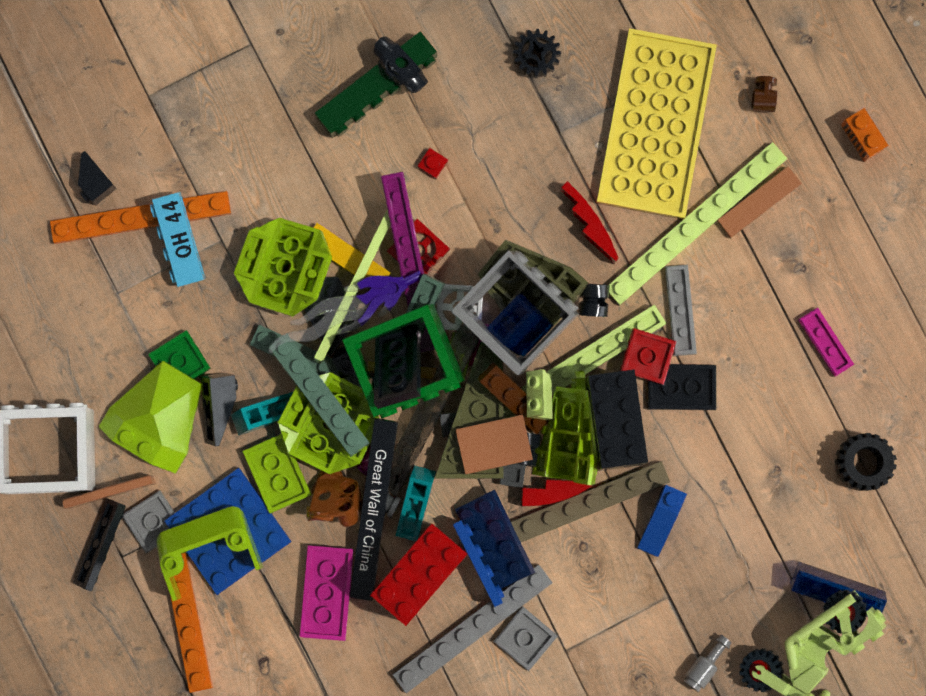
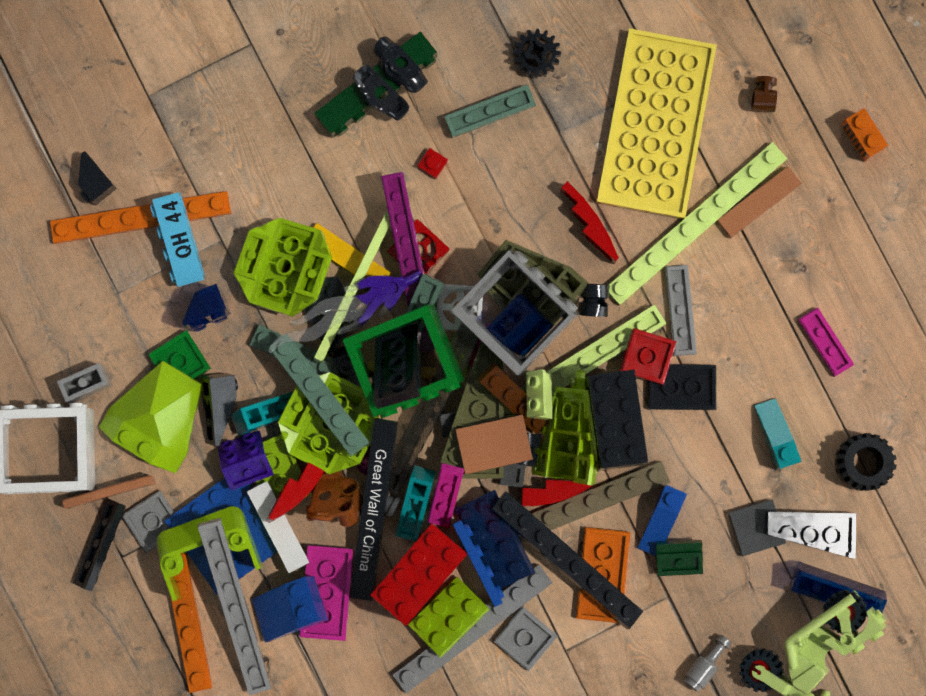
none -> light grey brick [57,363,112,404]
none -> clear blue slope [182,284,231,332]
none -> light grey plate [198,518,271,695]
none -> dark purple bracket [217,431,274,491]
none -> white tile [247,481,309,573]
none -> blue slope [252,576,328,643]
none -> red slope [266,462,324,523]
none -> black piece [353,65,409,121]
none -> lime plate [408,577,490,658]
none -> dark pink tile [427,463,464,528]
none -> sand green plate [444,84,536,138]
none -> black plate [490,491,643,630]
none -> orange tile [576,527,631,623]
none -> dark green plate [656,540,703,576]
none -> dark grey tile [729,499,786,556]
none -> teal slope [754,398,802,470]
none -> wing [765,511,856,559]

